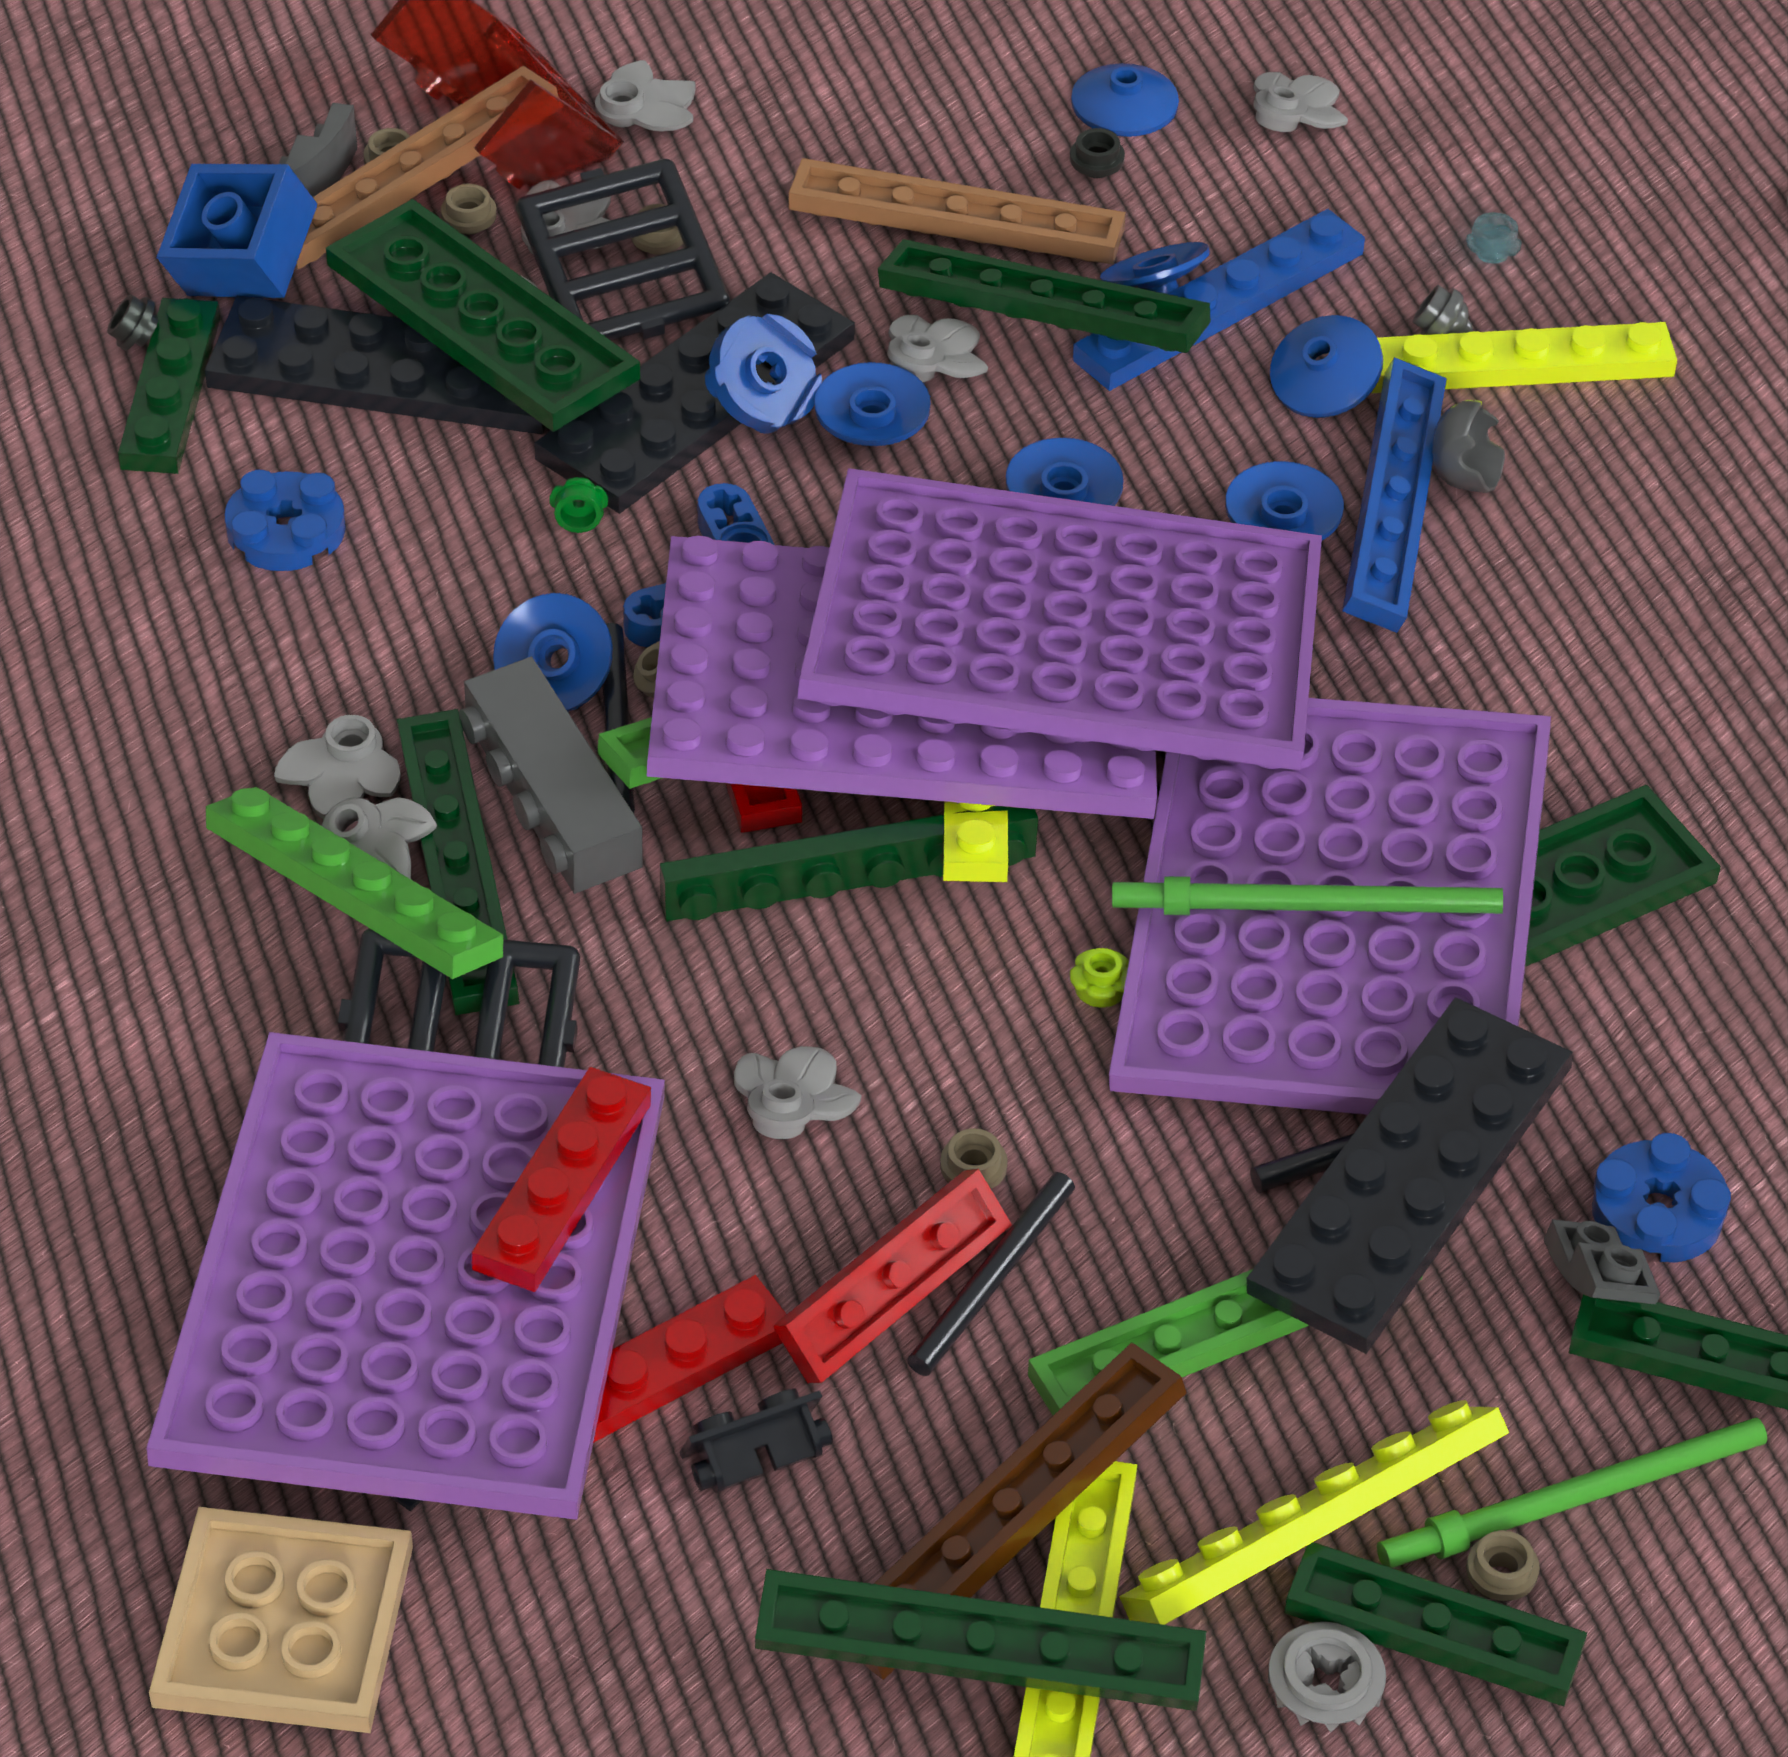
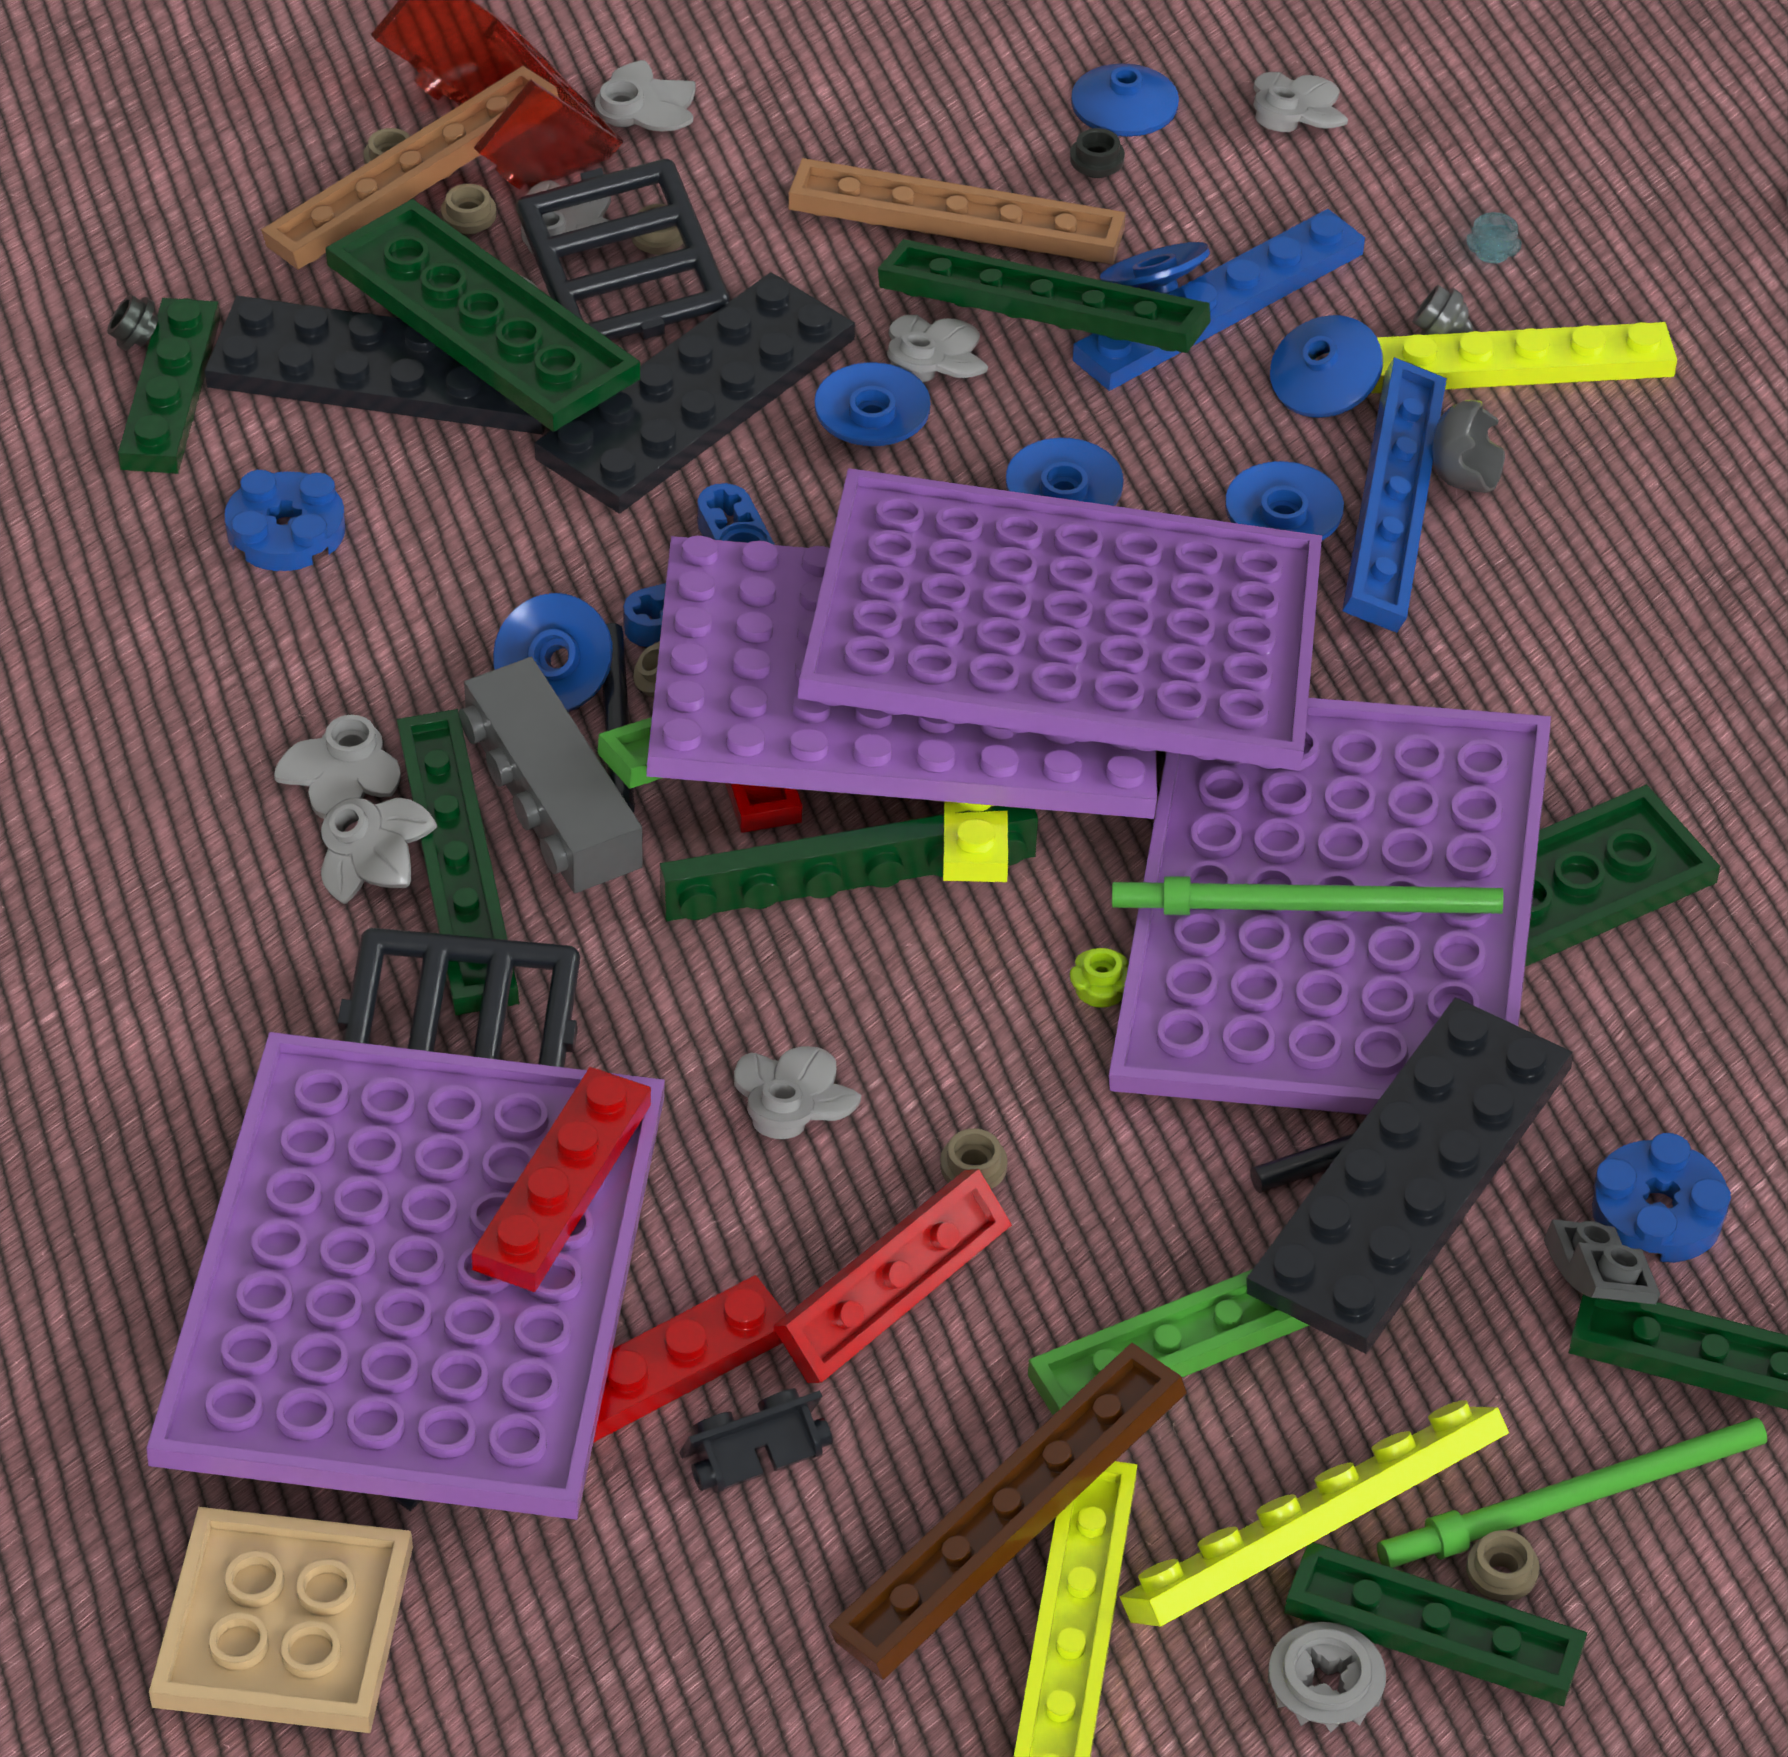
blue brick [156,164,318,298] -> none
bright green plate [206,787,503,979] -> none
dark grey slope [279,103,358,197] -> none
green plate [549,477,608,533] -> none
plate [705,314,822,434] -> none
dark green plate [755,1569,1207,1711] -> none
black bar [907,1172,1075,1376] -> none

